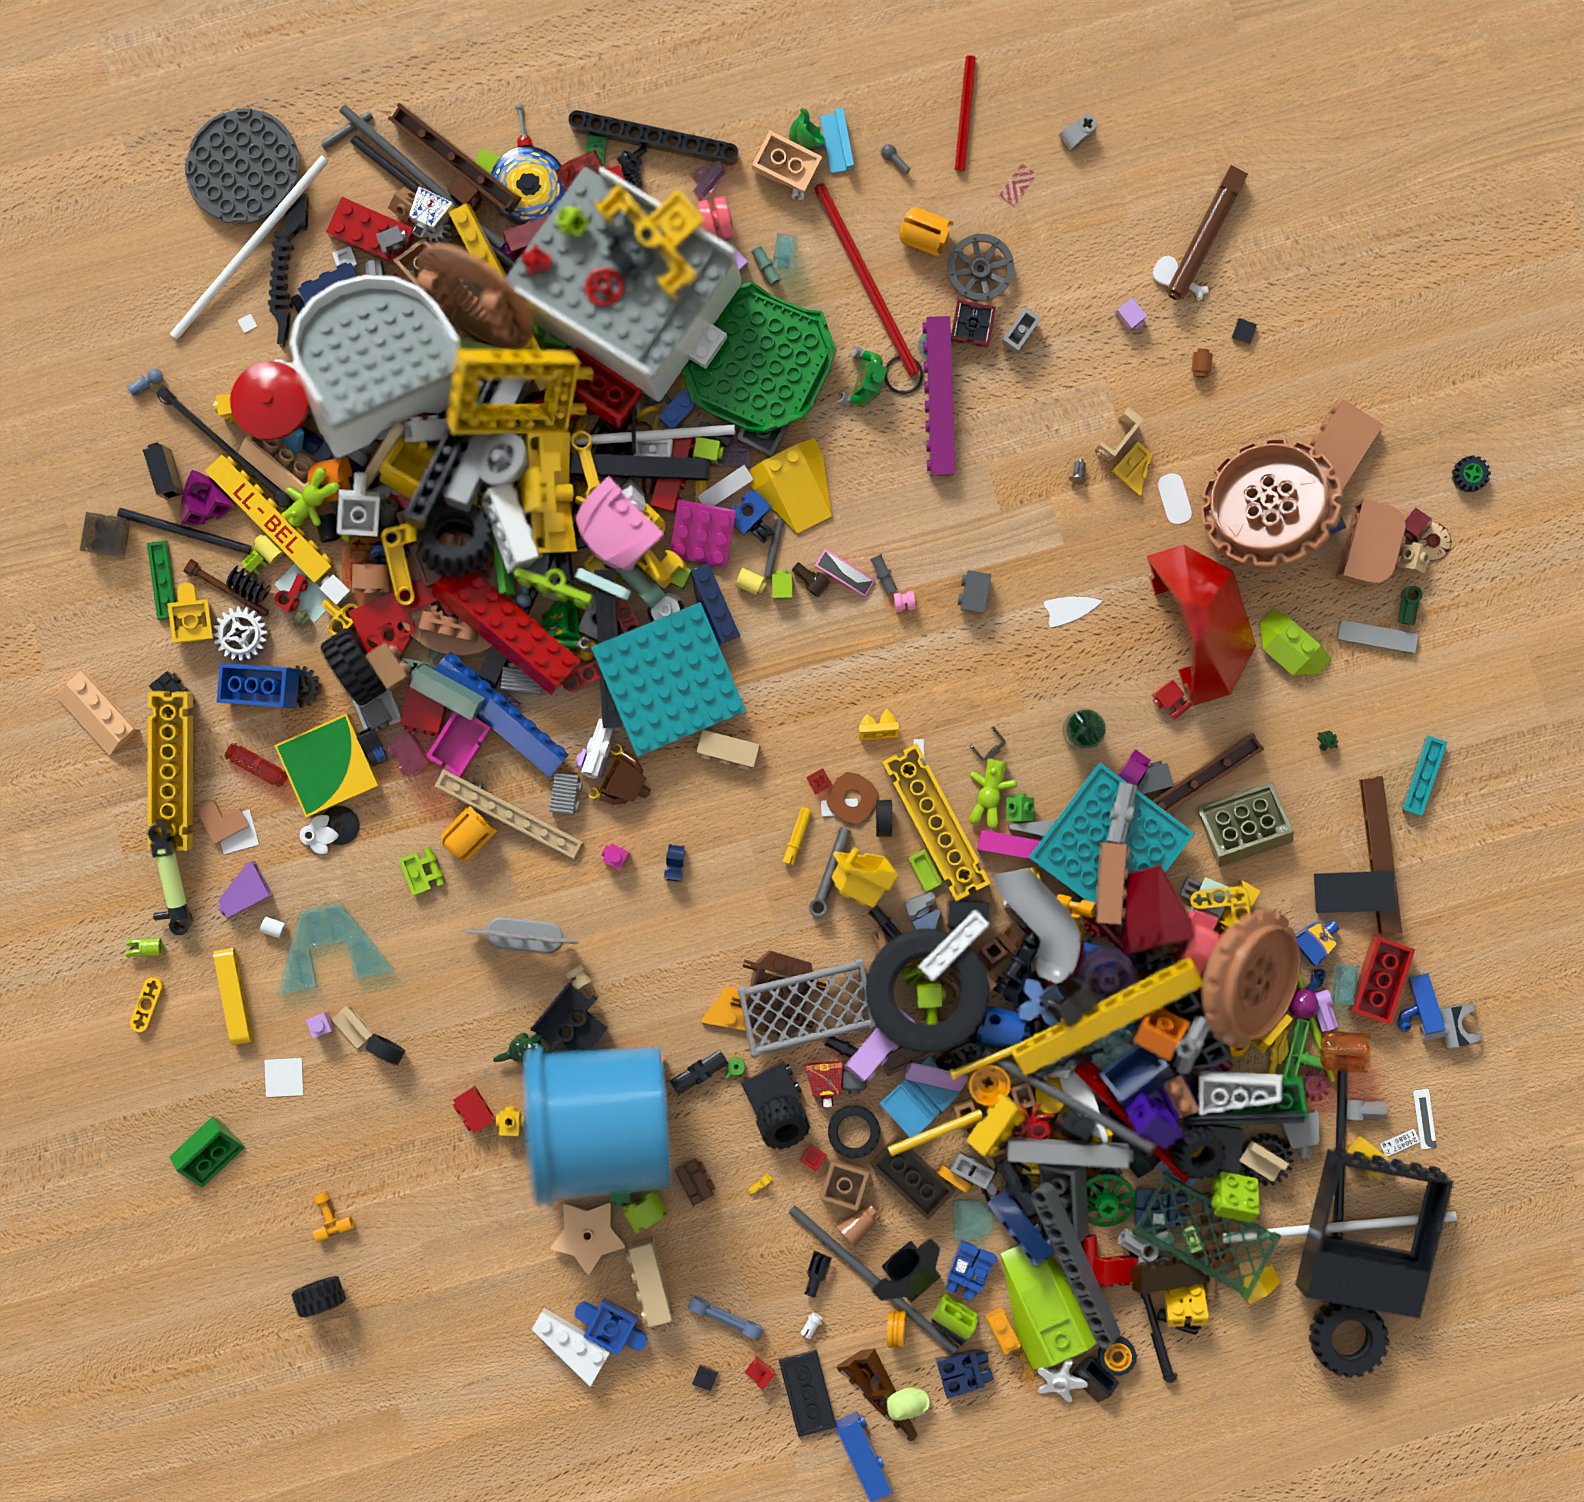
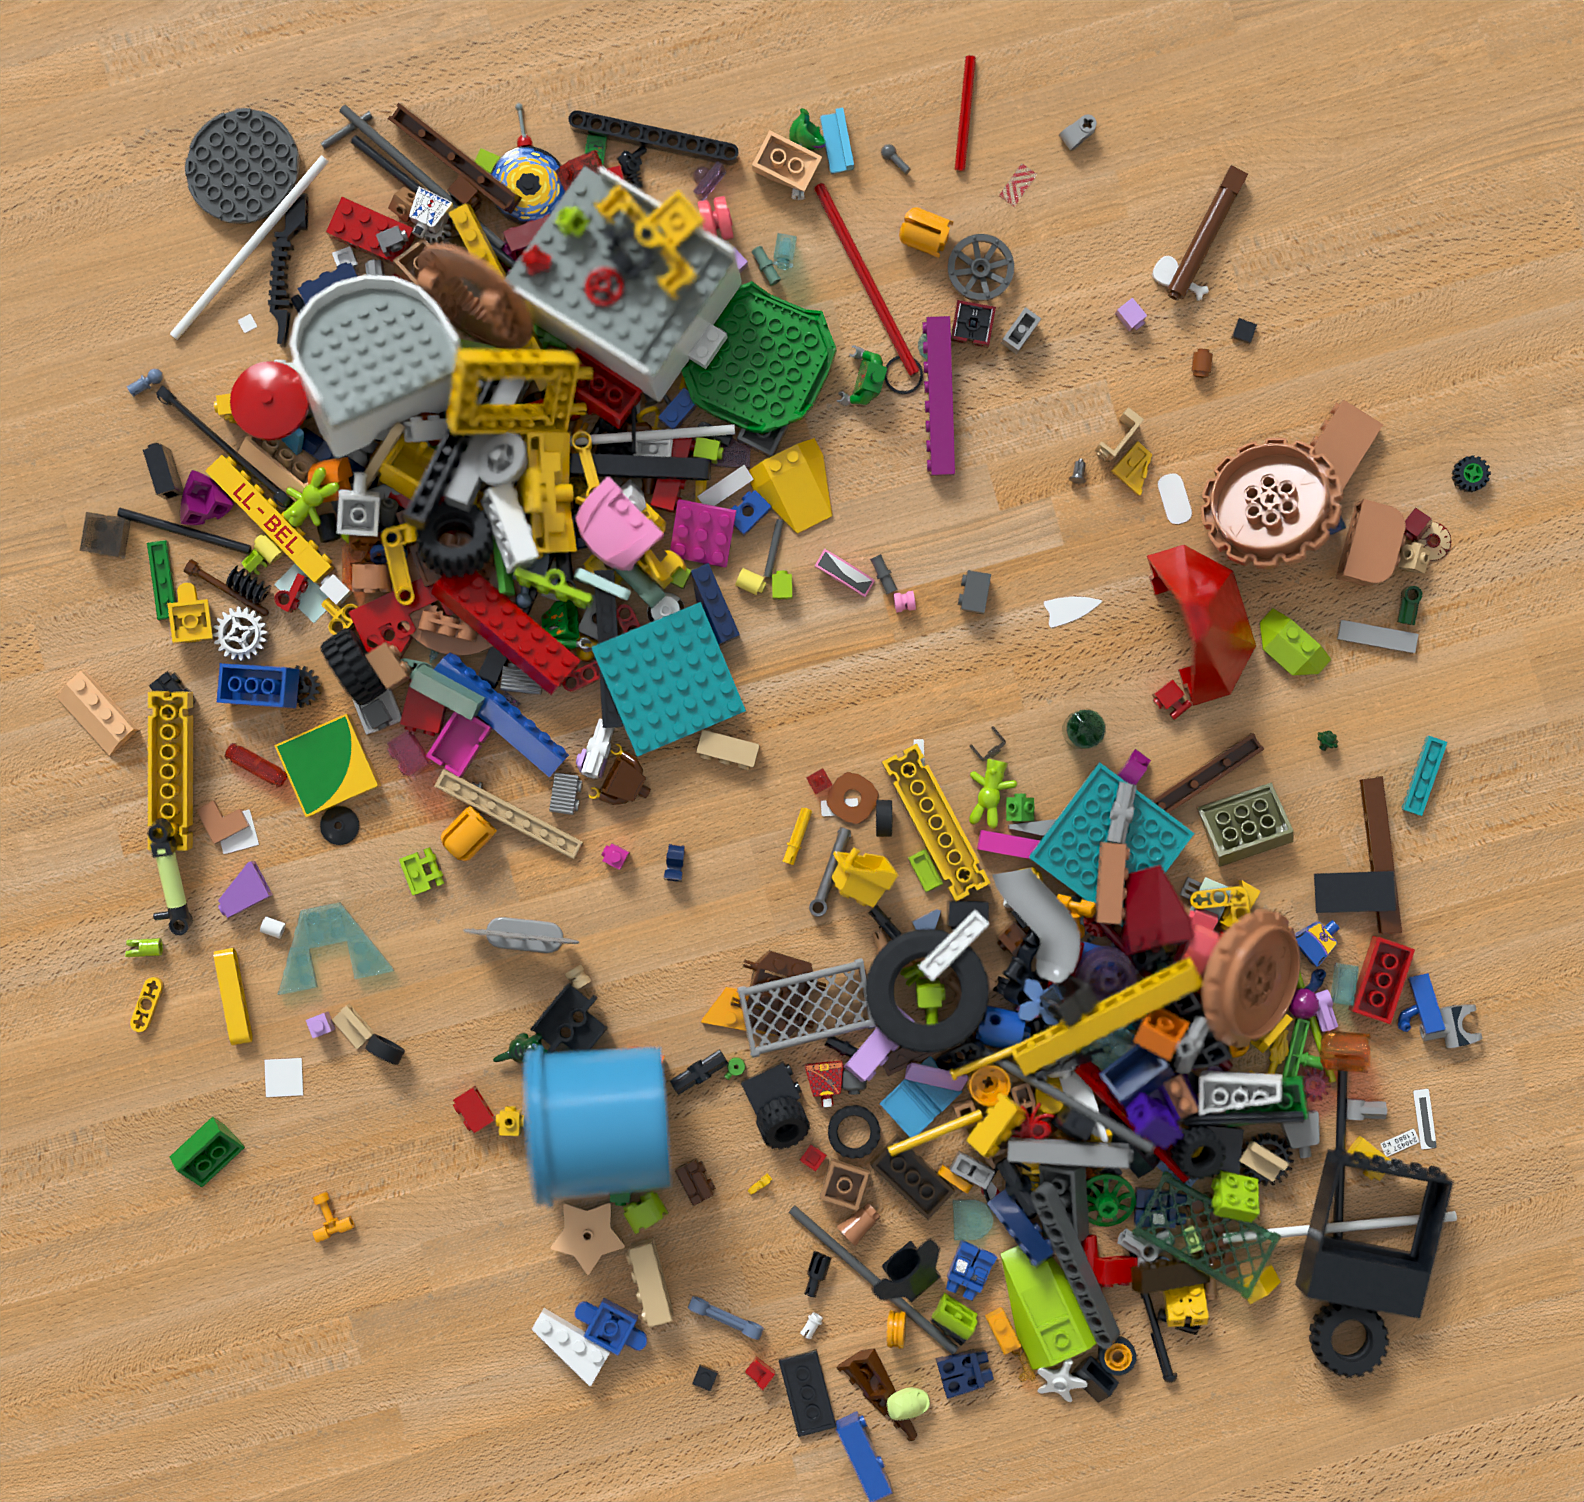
black tyre [291,1276,346,1318] -> none
olive plate [292,609,310,628] -> none
white plate [299,815,339,854] -> none
black leg [357,727,388,766] -> none
black wheel [750,519,774,544] -> none
dark brown pin [792,562,831,598] -> none
yellow tile [859,709,899,740] -> none
light grey rock [904,892,936,920] -> none
reddish brown brick [978,938,1007,971] -> none
dark grey slope [1136,761,1174,794] -> none

